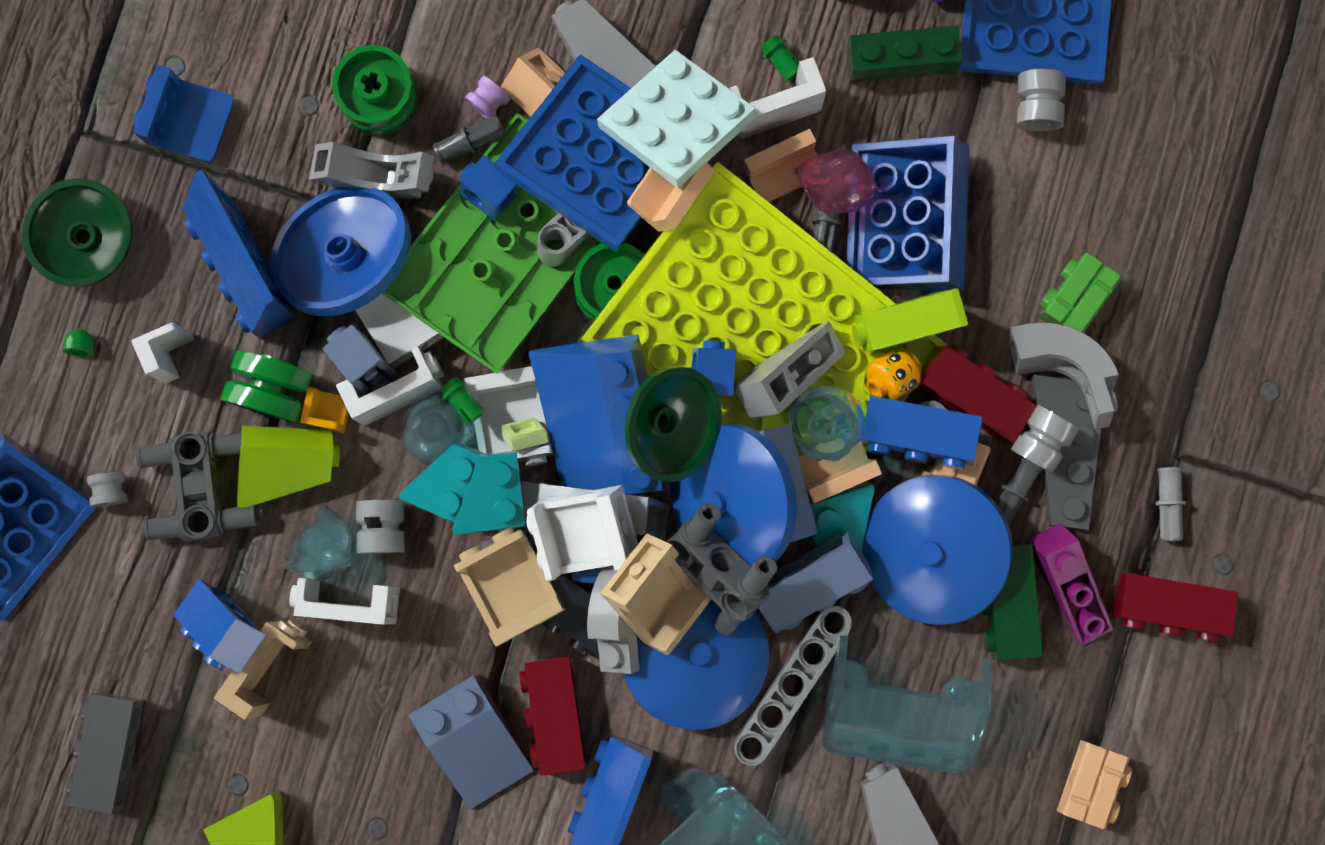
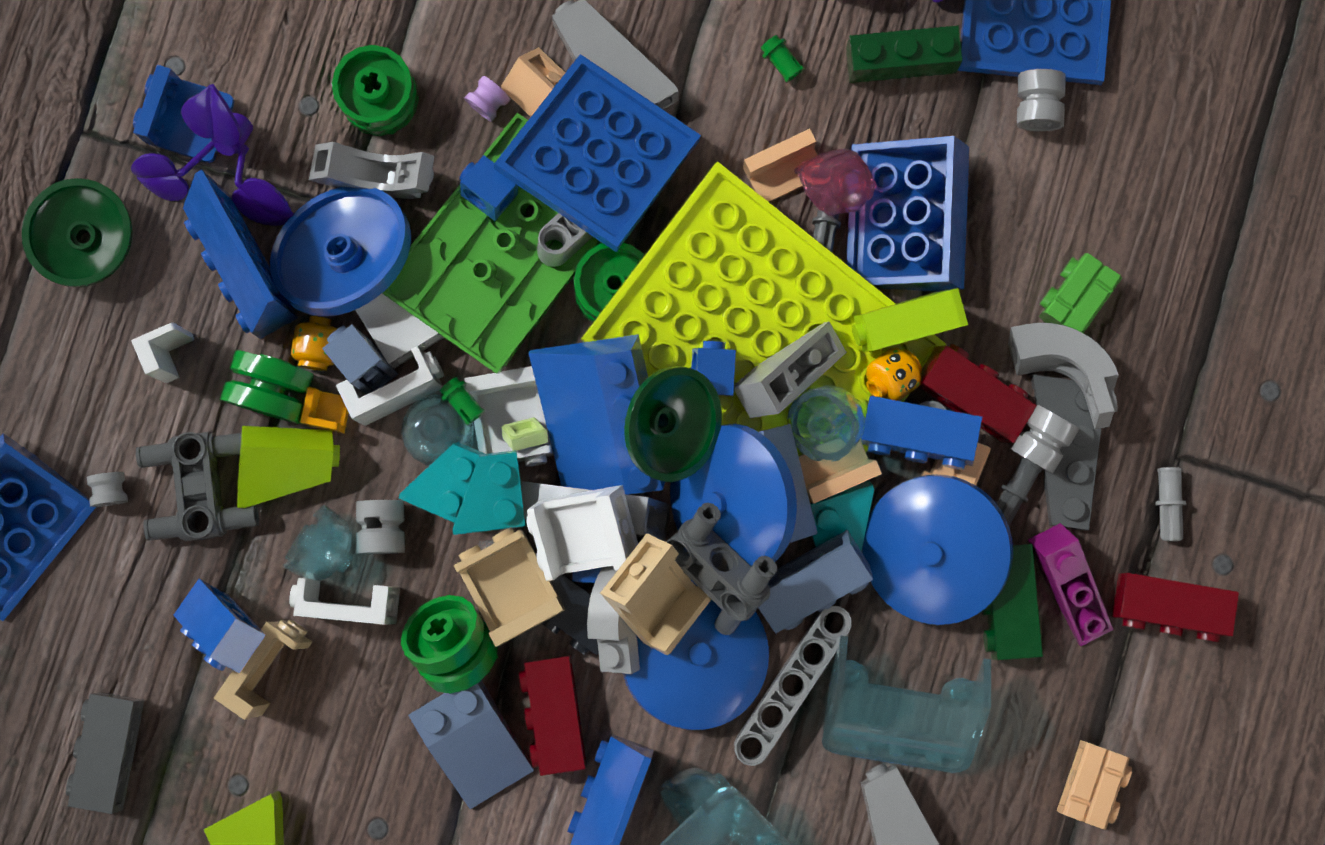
green hinge [62,328,94,357] -> none
dark grey axle [433,116,505,164] -> none
light aqua plate [597,50,756,188] -> none
light nougat panel [627,163,715,232] -> none
white panel [730,57,826,140] -> none
none -> dark purple plant [131,84,294,226]
none -> light orange head [291,316,337,371]
none -> green wheel [401,595,498,694]

